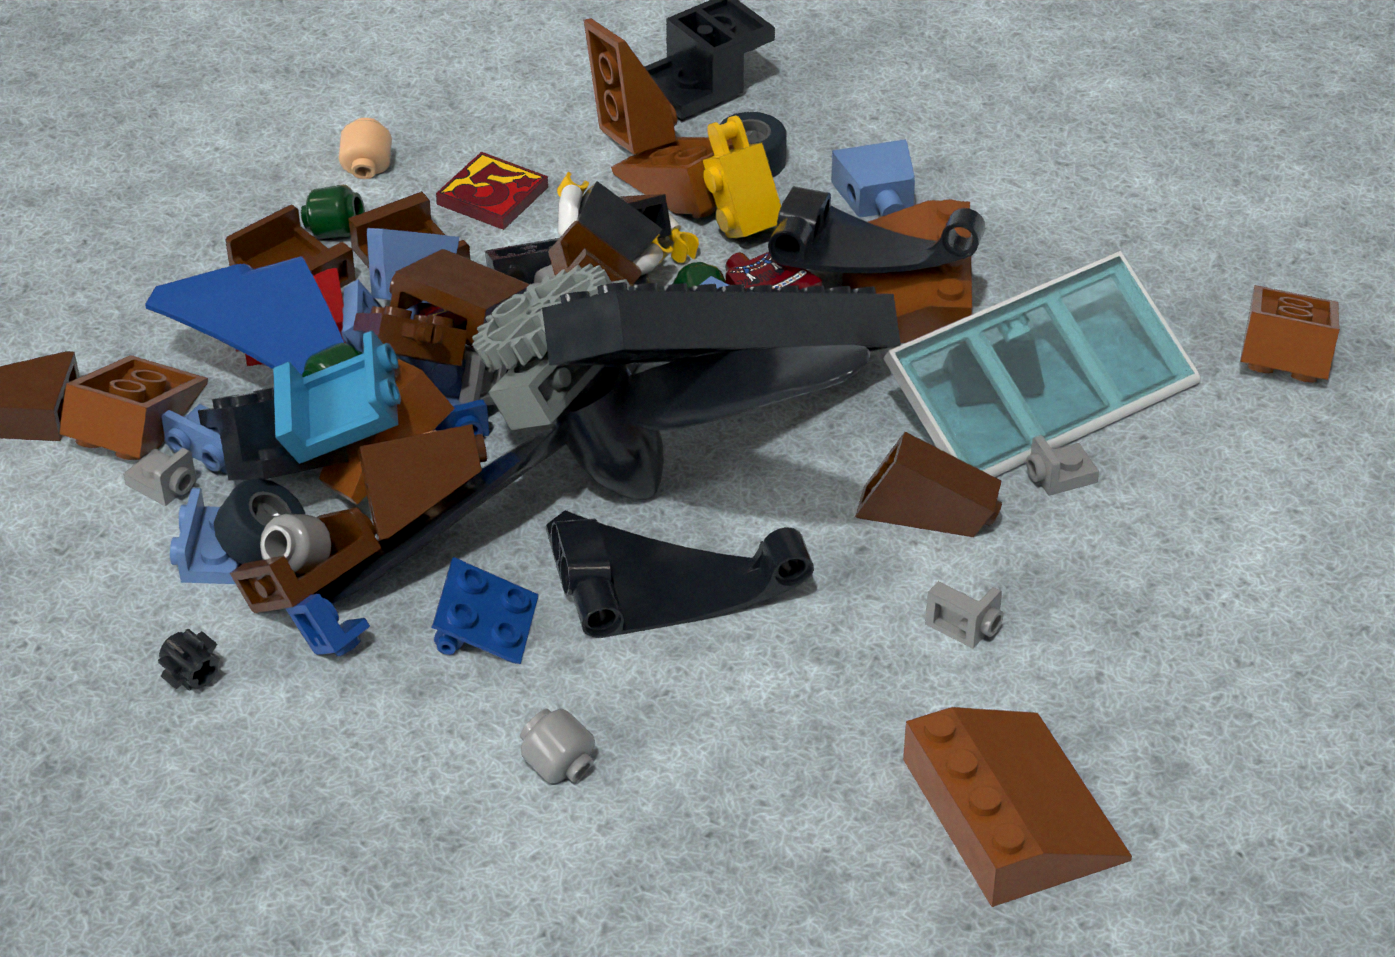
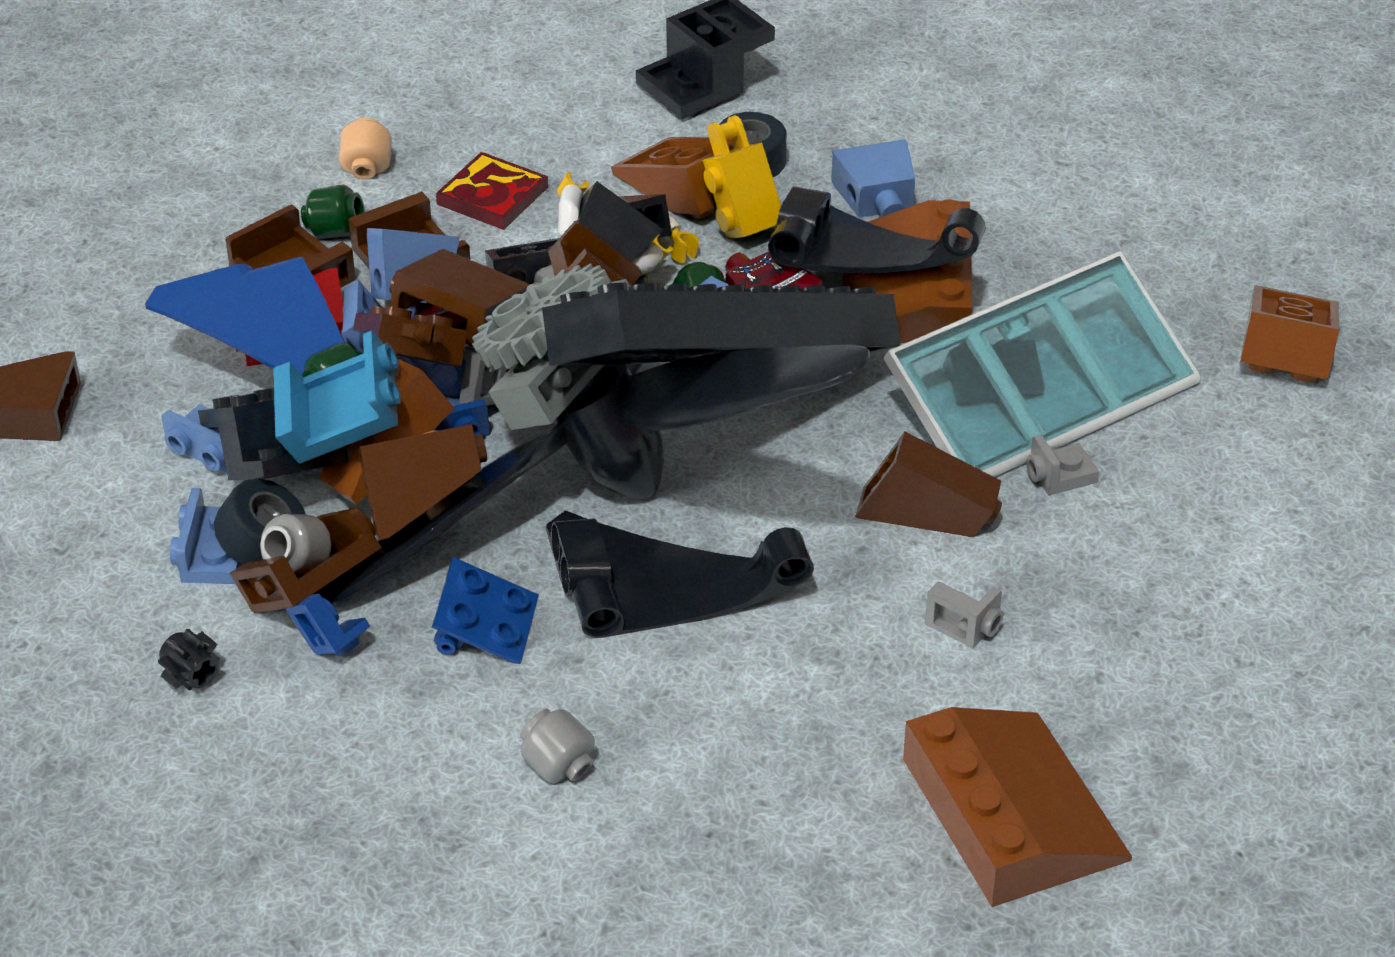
dark orange slope [59,355,208,460] -> none
light grey bracket [123,448,196,506] -> none
dark orange slope [584,18,677,154] -> none

